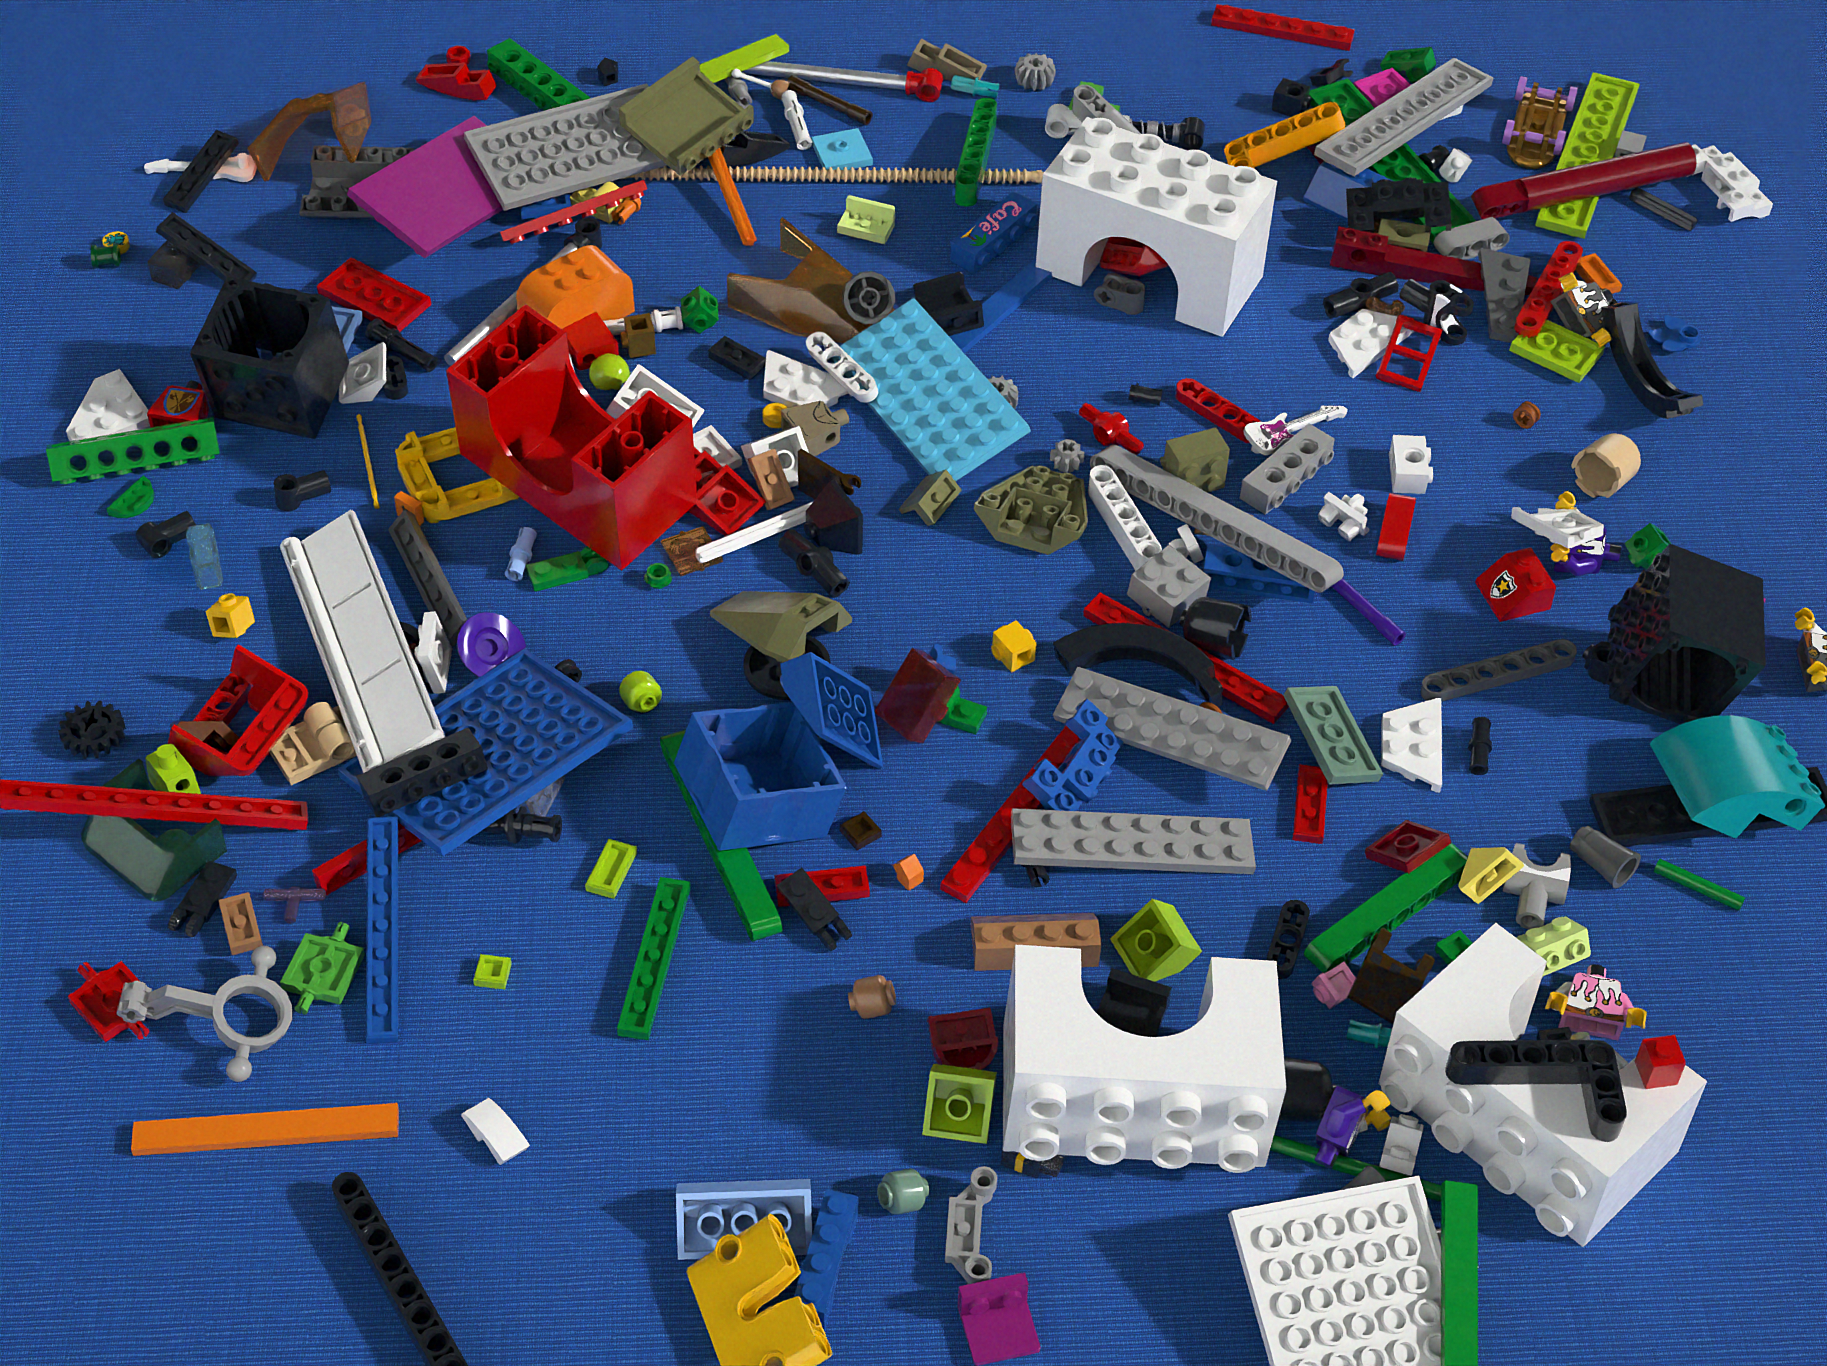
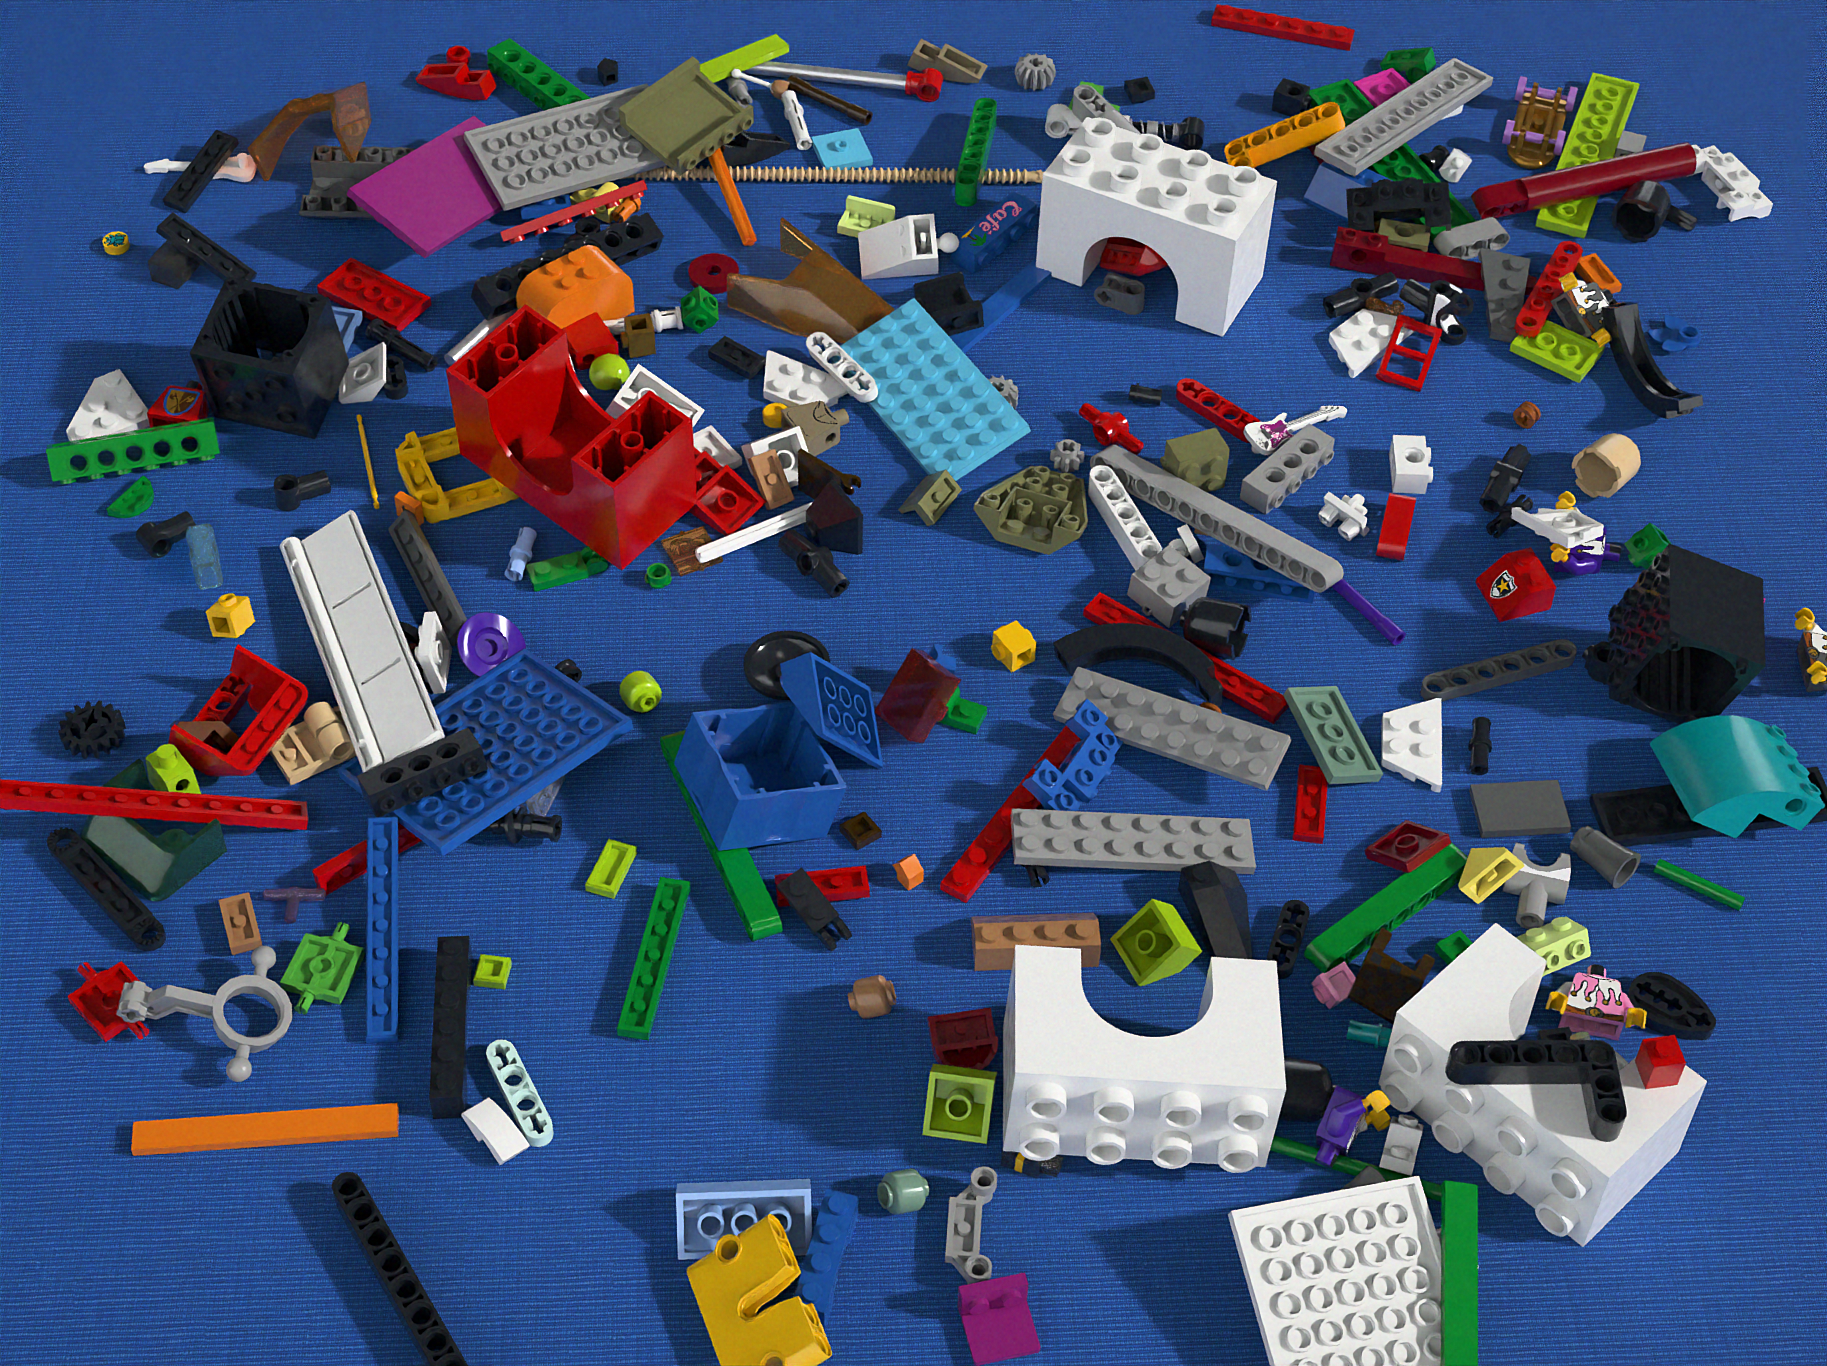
dark green bush [91,243,121,268] -> none
black hinge [168,860,237,937] -> none
olive wedge [710,591,852,663] -> none
dark grey cylinder [842,271,895,324] -> none
teal axle [951,75,1000,99] -> none
black panel [1096,968,1172,1037] -> none
black plate [1310,59,1353,86] -> none
none -> black plate [47,827,166,951]
none -> black arch [429,936,473,1119]
none -> black brick [471,212,664,321]
none -> light aqua beam [486,1040,554,1147]
none -> dark red tile [688,253,740,294]
none -> white slope [858,214,959,280]
none -> black plate [1124,77,1155,103]
none -> black wedge [1178,860,1252,959]
none -> dark grey tile [1469,780,1571,838]
none -> black piece [1479,444,1532,514]
none -> black pin [1486,494,1533,538]
none -> black cylinder [1611,180,1671,242]
none -> black piece [1627,972,1716,1040]

